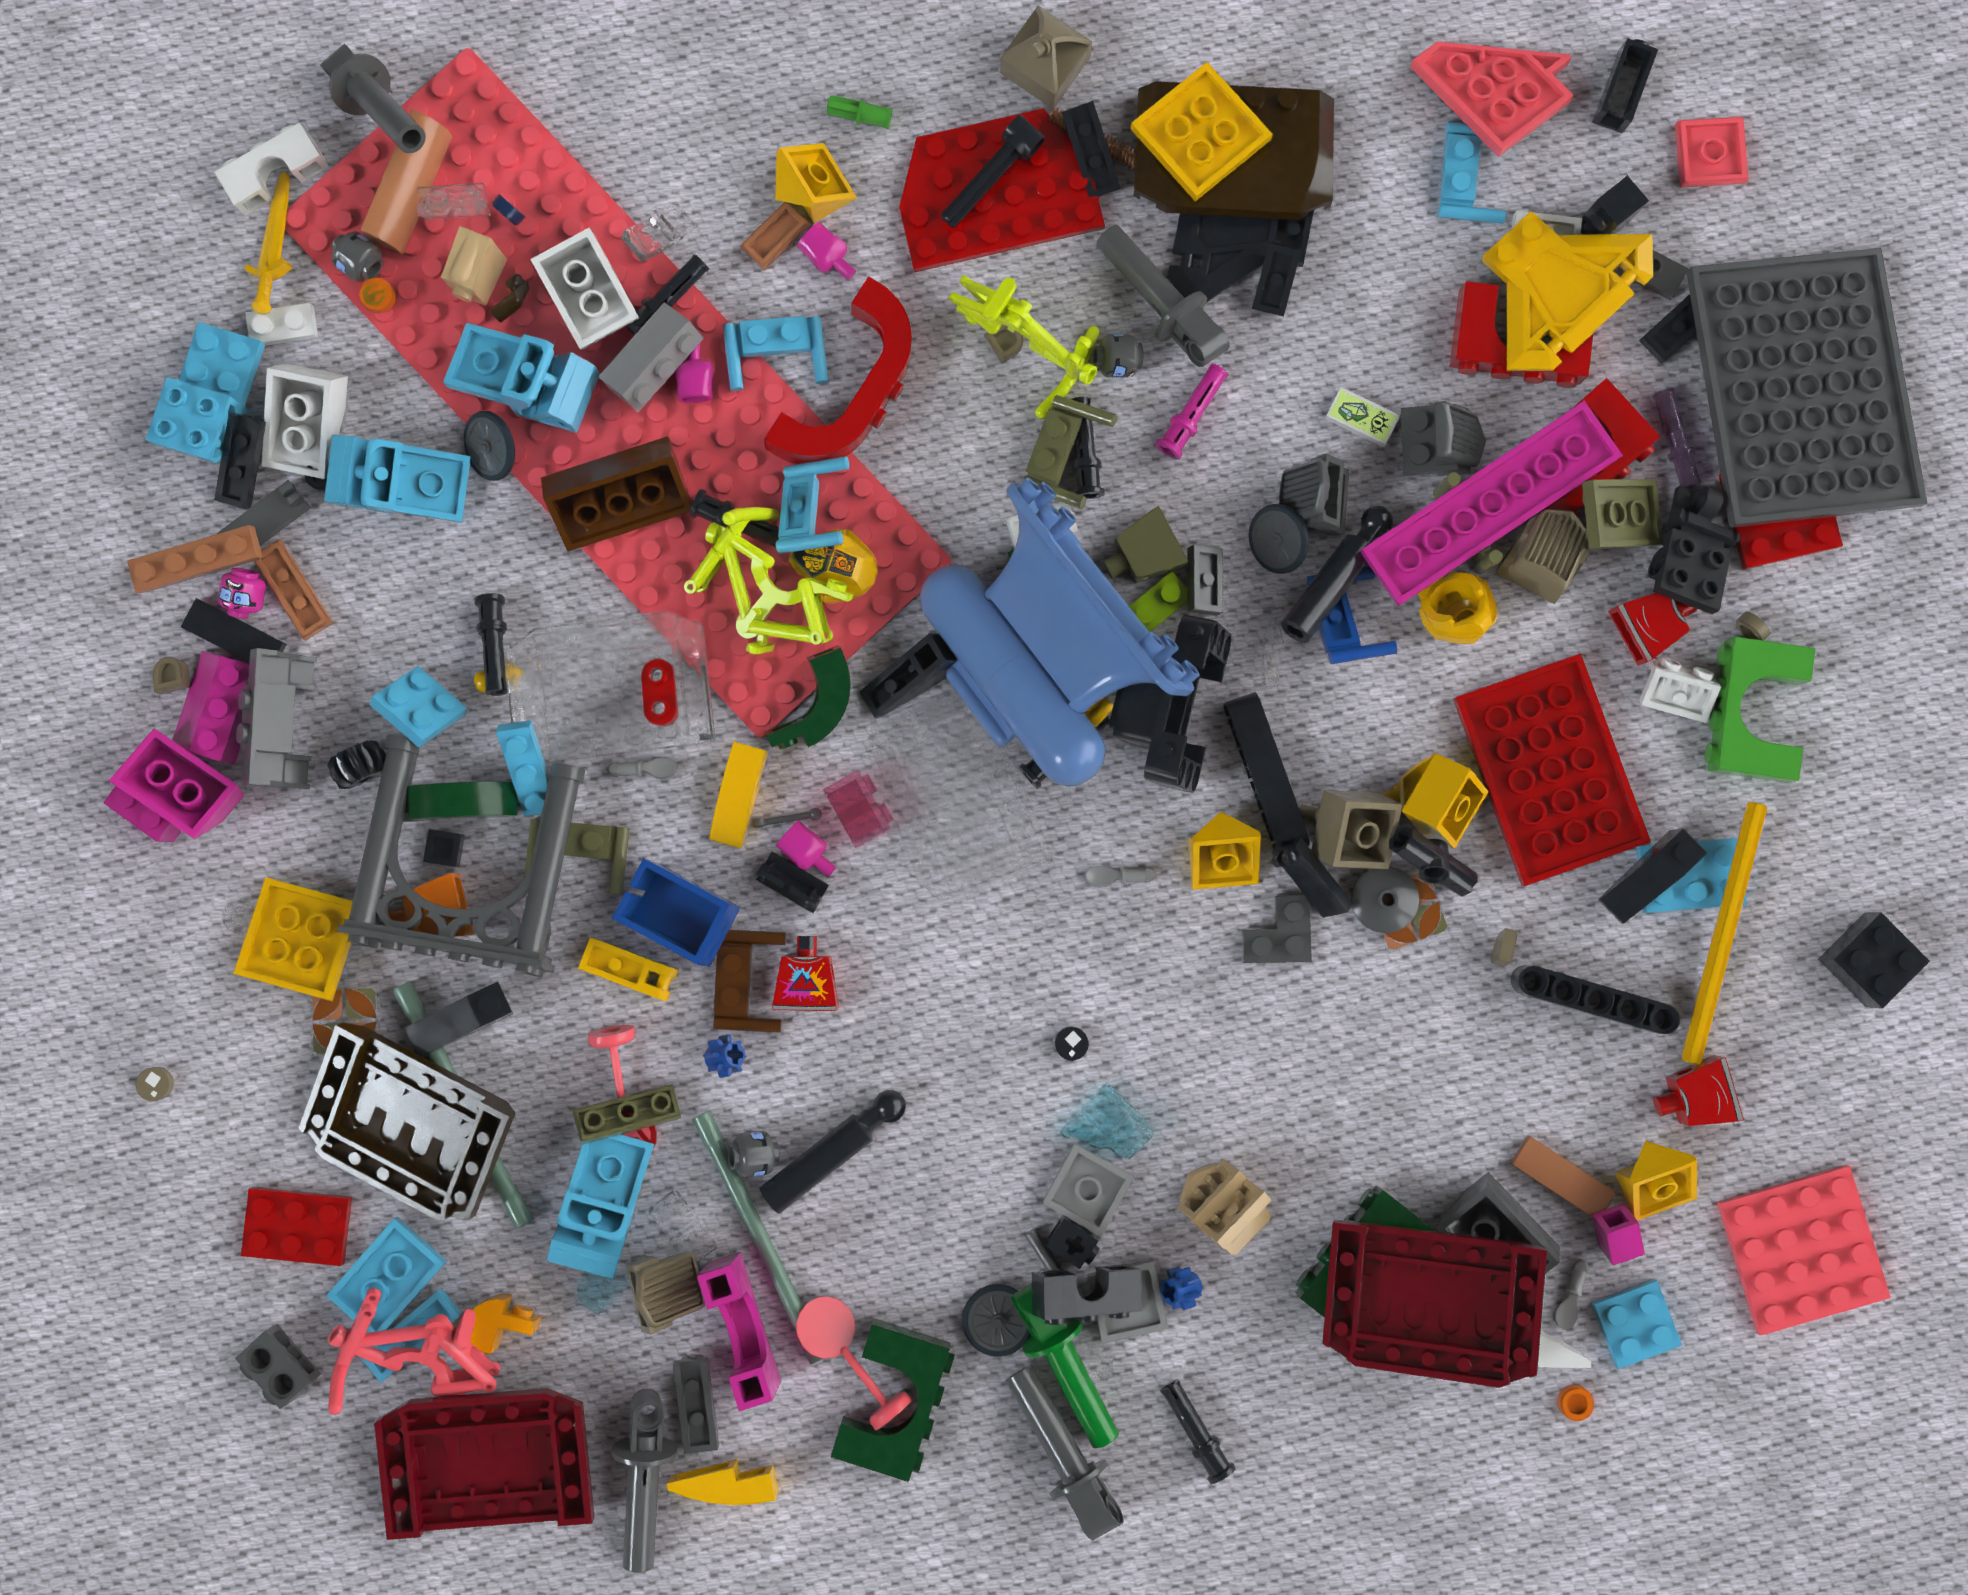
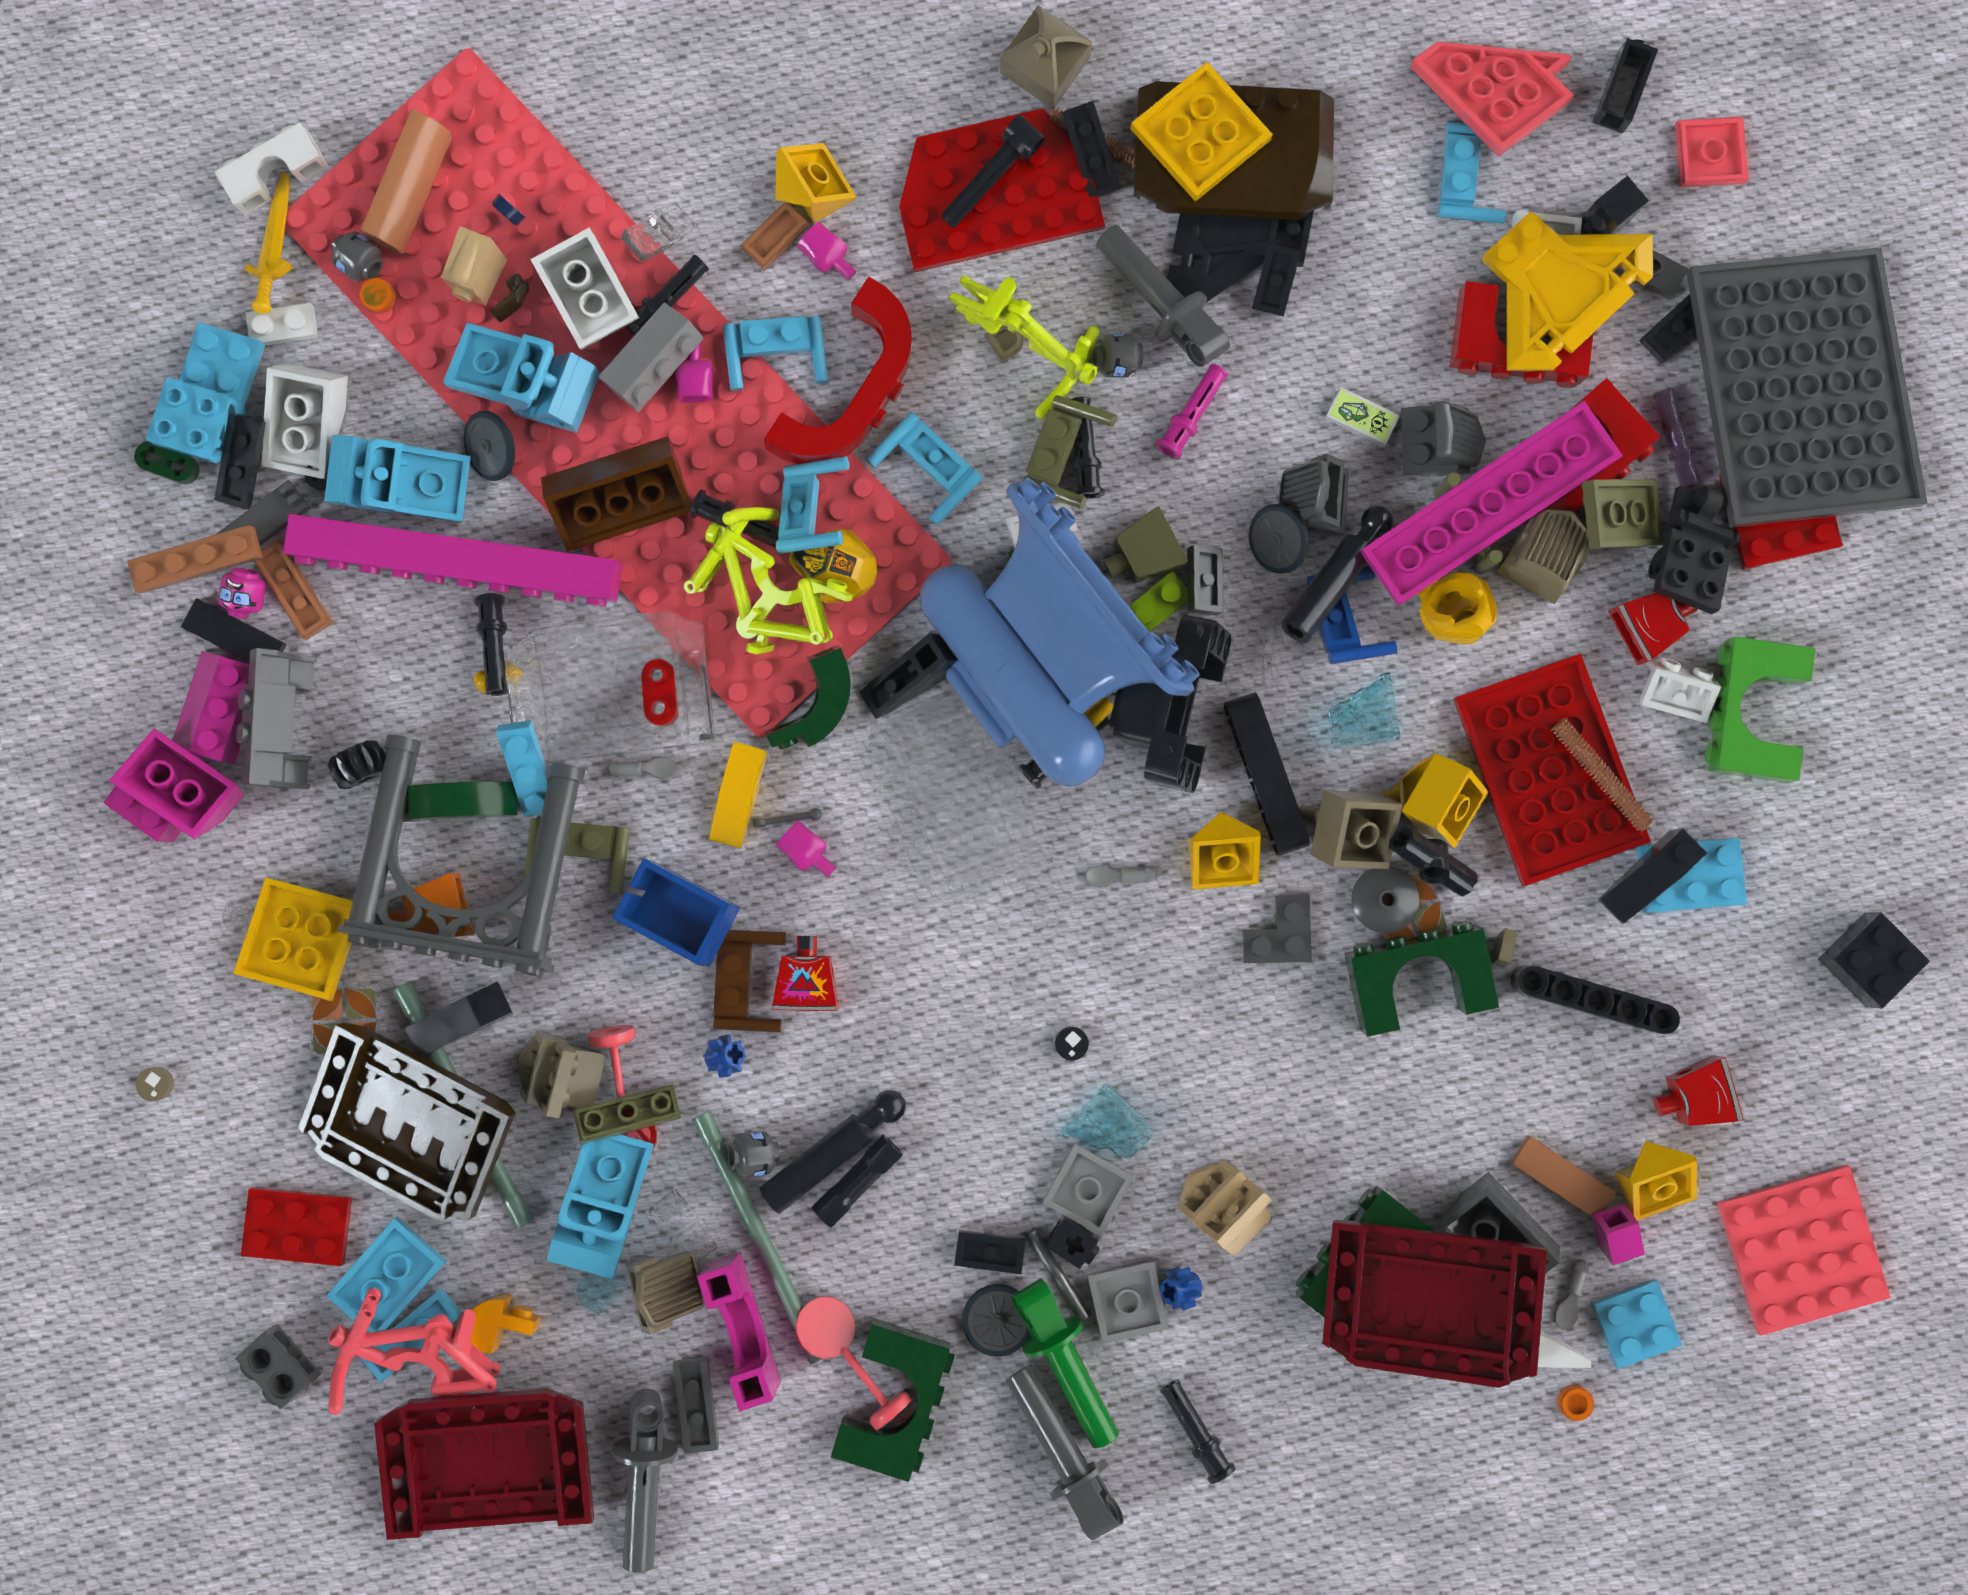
dark tan tile [153,657,191,695] -> none
dark grey piece [320,43,426,153] -> none
medium azure plate [369,666,468,748] -> none
clear hinge [417,183,491,220] -> none
black plate [423,829,465,867] -> none
yellow plate [578,937,679,1001] -> none
yellow slope [666,1459,779,1505] -> none
black hinge [756,851,829,913] -> none
clear pink brick [823,770,894,849] -> none
bright green axle [826,95,893,129] -> none
black arch [1031,1264,1142,1325] -> none
black hinge [1271,838,1353,918] -> none
yellow axle [1681,802,1767,1064] -> none
dark tan tile [1736,611,1771,641] -> none
none -> dark green beam [134,441,200,485]
none -> dark pink brick [283,514,623,607]
none -> dark tan piece [517,1030,605,1118]
none -> black axle [811,1134,903,1228]
none -> medium azure plate [866,411,983,526]
none -> black plate [954,1230,1026,1275]
none -> clear light blue slope [1328,672,1401,750]
none -> dark green arch [1344,921,1499,1037]
none -> nougat axle [1551,718,1653,832]

